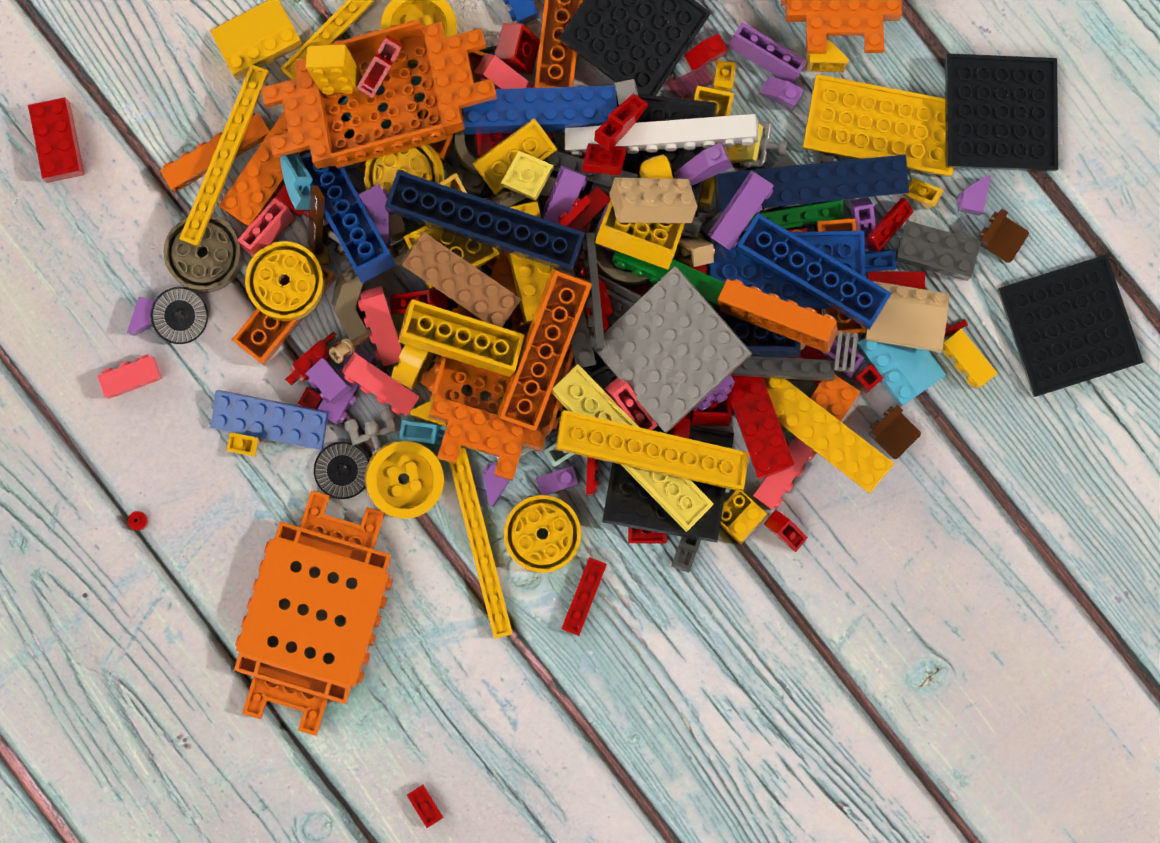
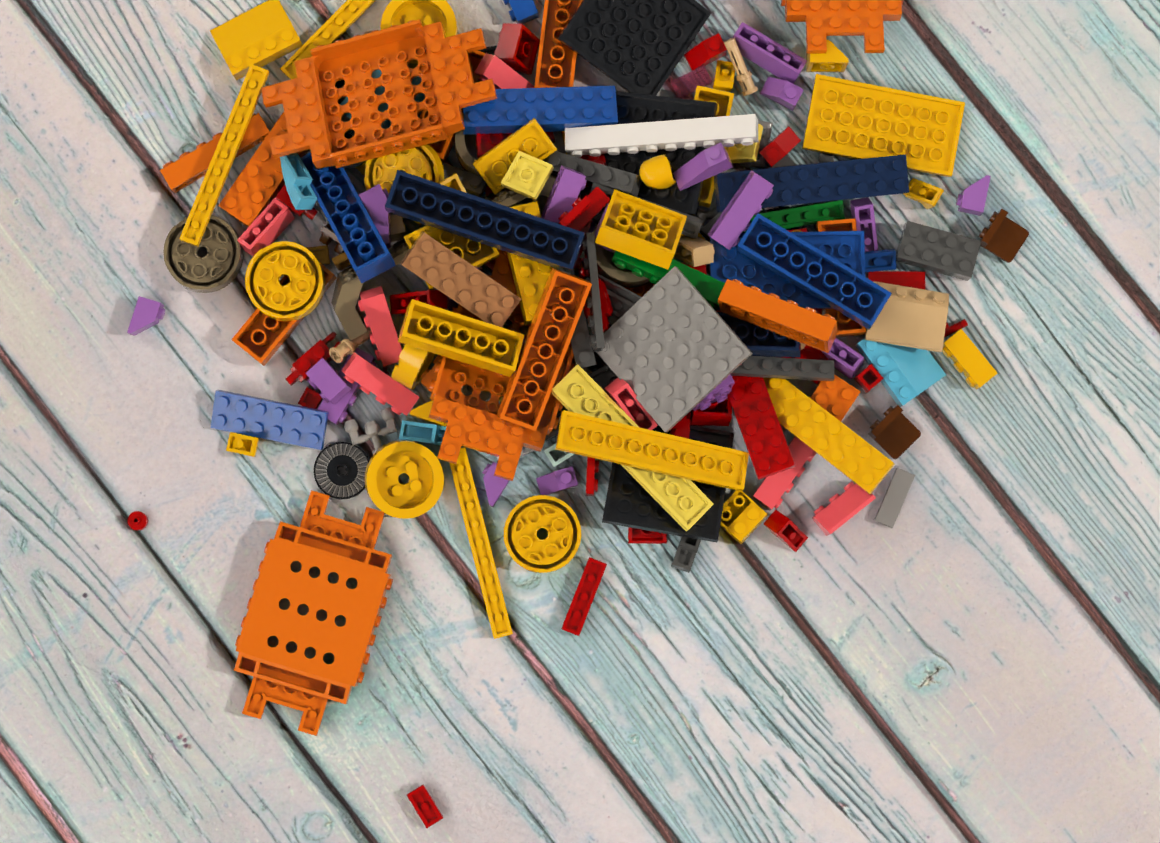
red brick [28,97,84,183] -> none
coral brick [97,354,163,399] -> none
piece [150,287,208,344] -> none
yellow brick [306,45,360,95] -> none
reddish brown tile [307,185,325,255] -> none
red slope [356,35,404,98] -> none
red plate [582,143,626,175] -> none
red slope [594,93,648,151] -> none
tan brick [609,178,697,223] -> none
light grey brick [615,79,638,105] -> none
light grey tile [834,332,858,373] -> none
red tile [866,197,914,252] -> none
black plate [945,53,1058,171] -> none
black plate [997,254,1144,398] -> none
none -> pearl gold tile [332,252,351,270]
none -> tan pin [724,38,758,96]
none -> red slope [759,126,801,167]
none -> coral slope [812,481,876,536]
none -> light grey tile [874,468,915,528]

